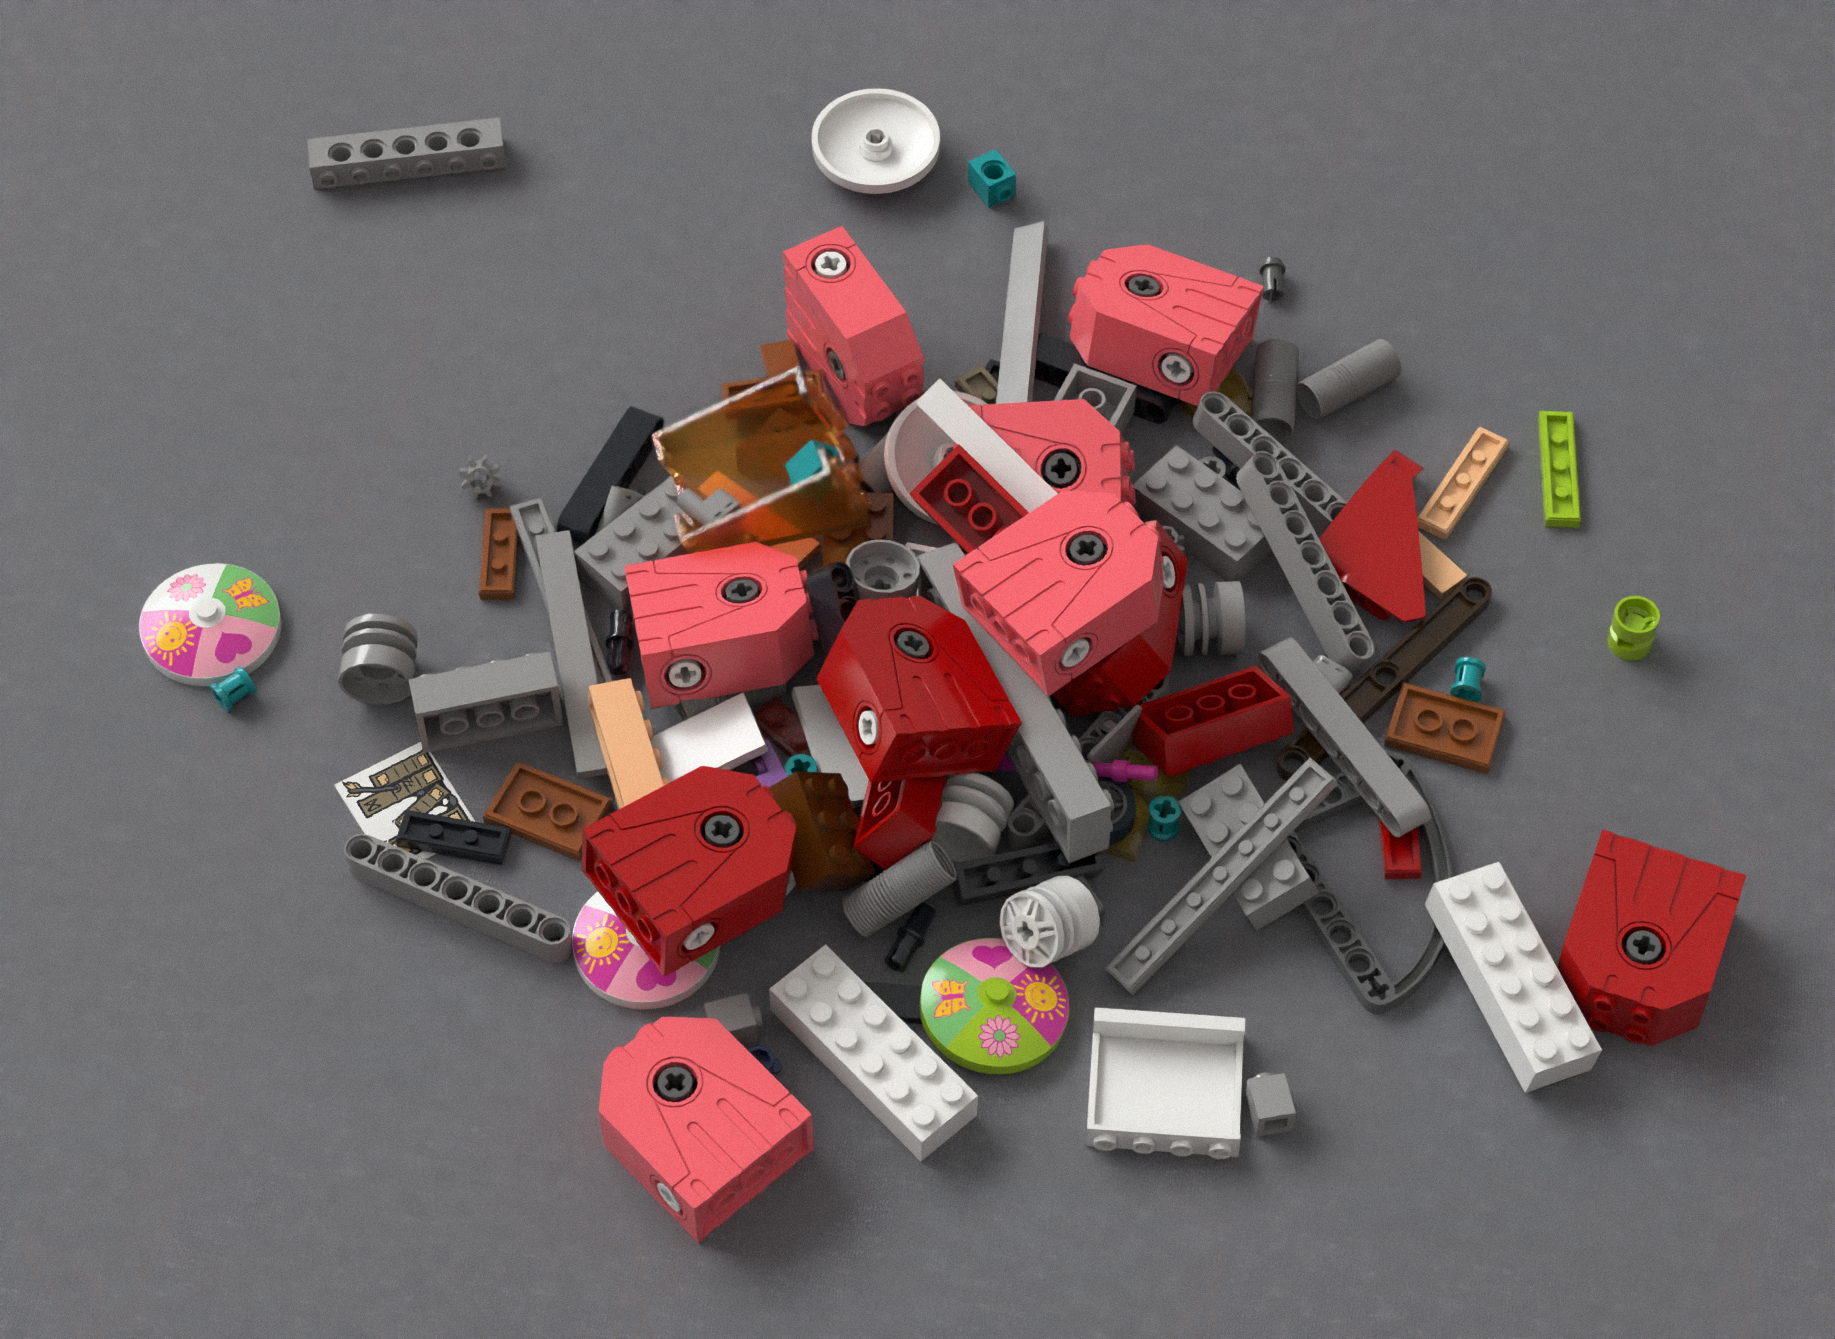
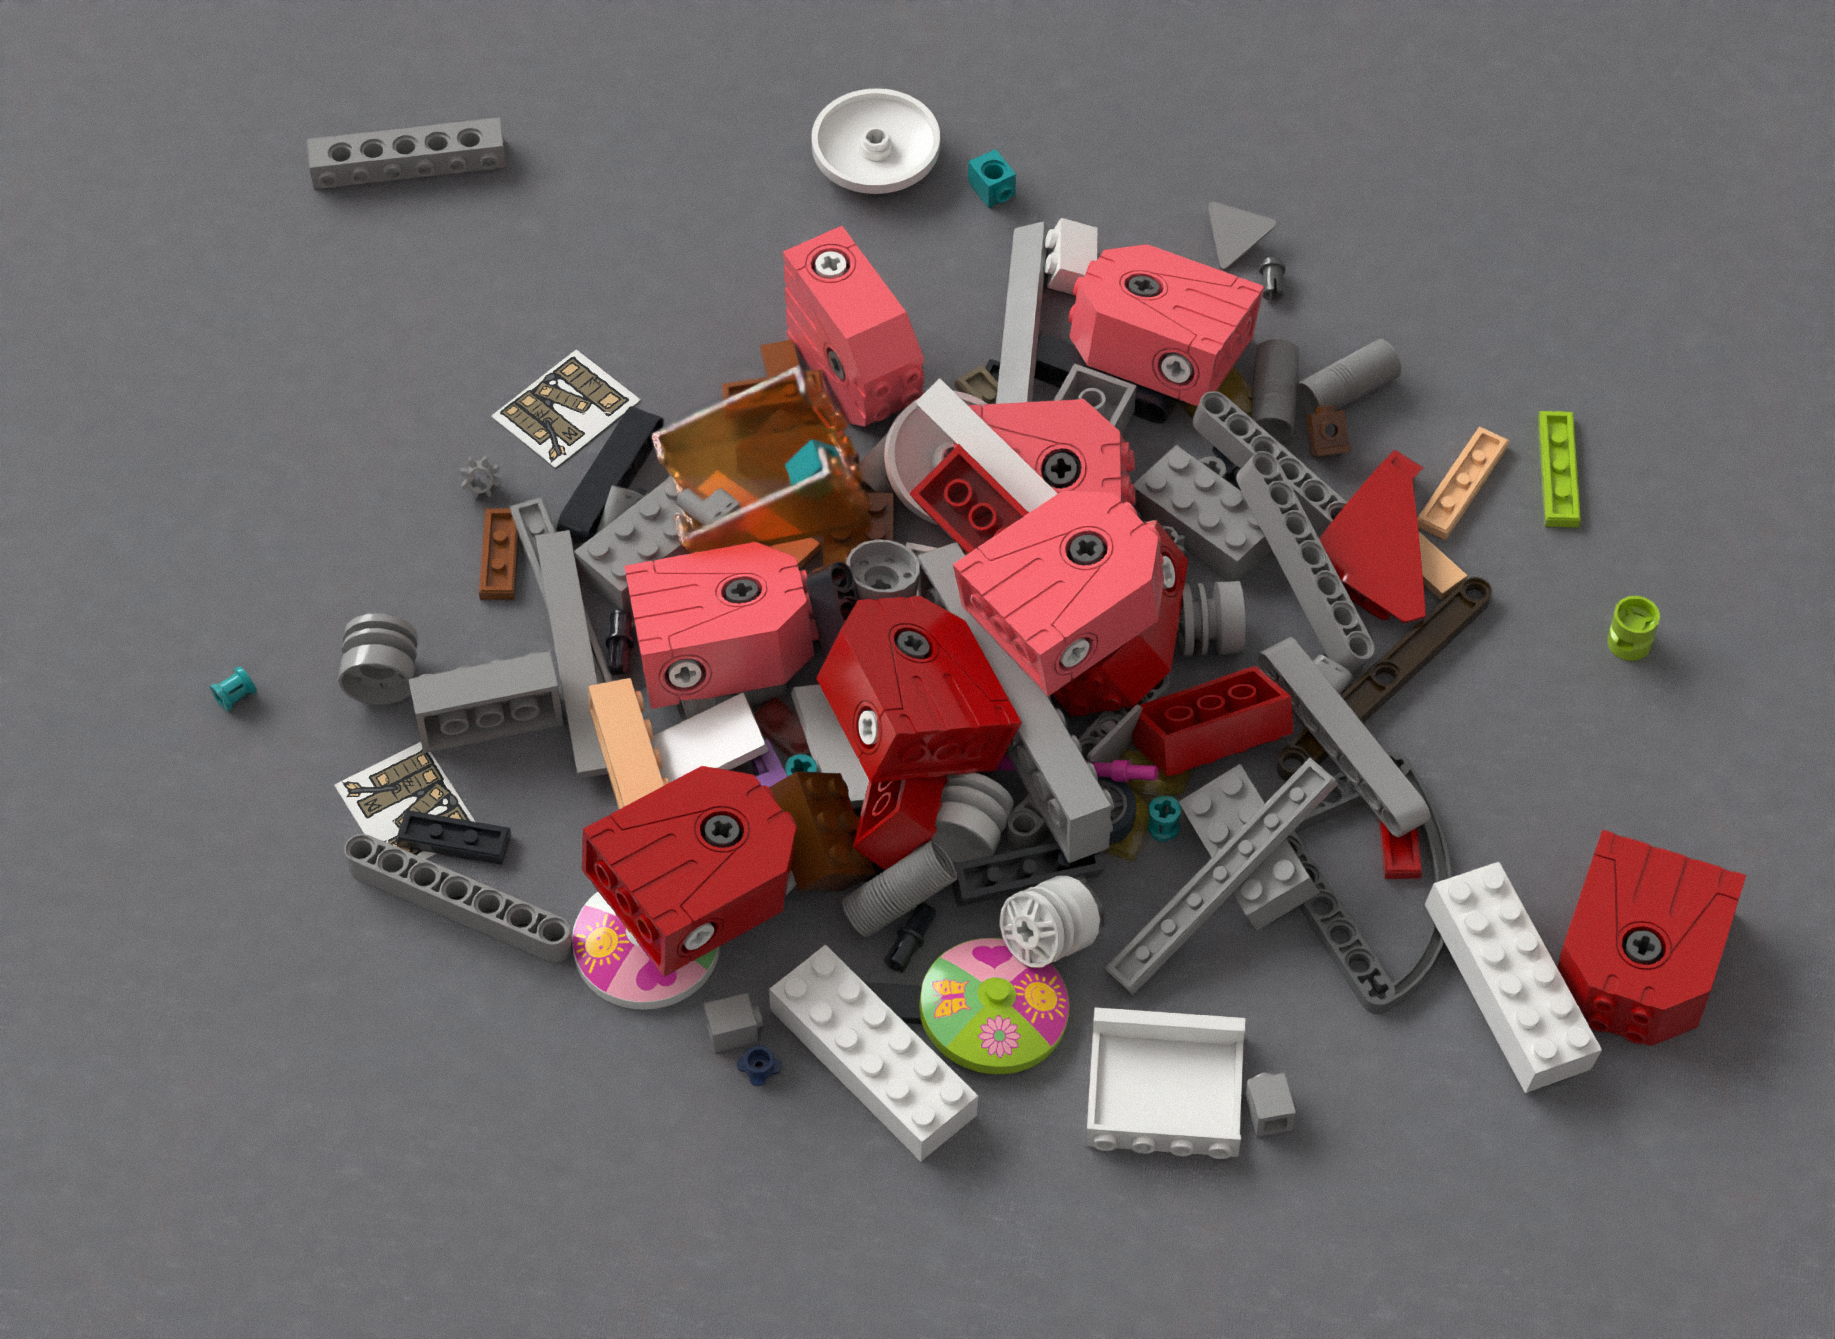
dish [139,563,282,686] -> none
dark orange tile [483,761,613,862] -> none
coral piece [599,1017,814,1243] -> none
dark orange tile [1384,682,1506,774] -> none
teal bush [1450,657,1486,702] -> none
none -> sticker [491,349,640,468]
none -> white brick [1044,218,1098,295]
none -> light grey piece [1208,201,1276,270]
none -> reddish brown brick [1306,405,1351,456]

